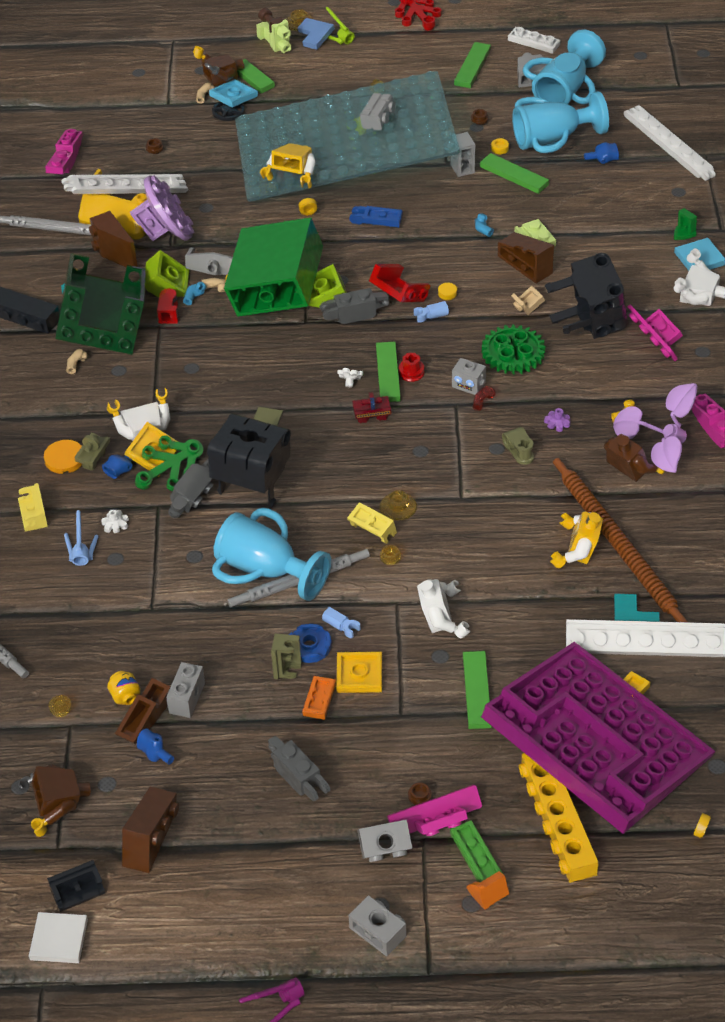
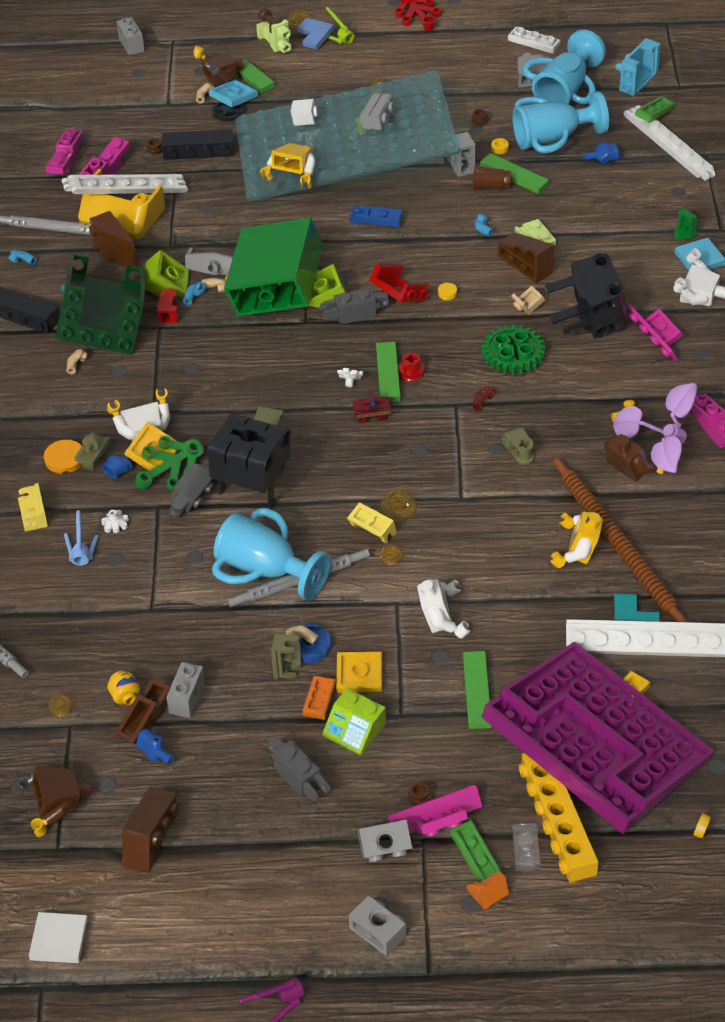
black hinge [47,860,105,912] -> none
lavender bracket [130,175,195,241] -> none
yellow tile [298,198,317,216] -> none
light blue bar [322,607,361,638] -> none
light blue bar [414,301,449,323] -> none
light grey head [452,358,486,396] -> none
bright green tile [454,42,491,88] -> none
medium lavender plant [544,408,570,432] -> none
none -> dark azure arm [8,250,37,266]
none -> dark pink slope [79,136,131,175]
none -> light grey brick [116,17,144,55]
none -> black brick [162,129,234,160]
none -> tan arm [286,625,319,645]
none -> white brick [290,99,319,126]
none -> lime slope [322,688,386,755]
none -> reddish brown plant [473,165,511,190]
none -> clear plate [512,823,540,871]
none -> medium azure piece [615,38,661,96]
none -> bright green tile [635,96,676,123]

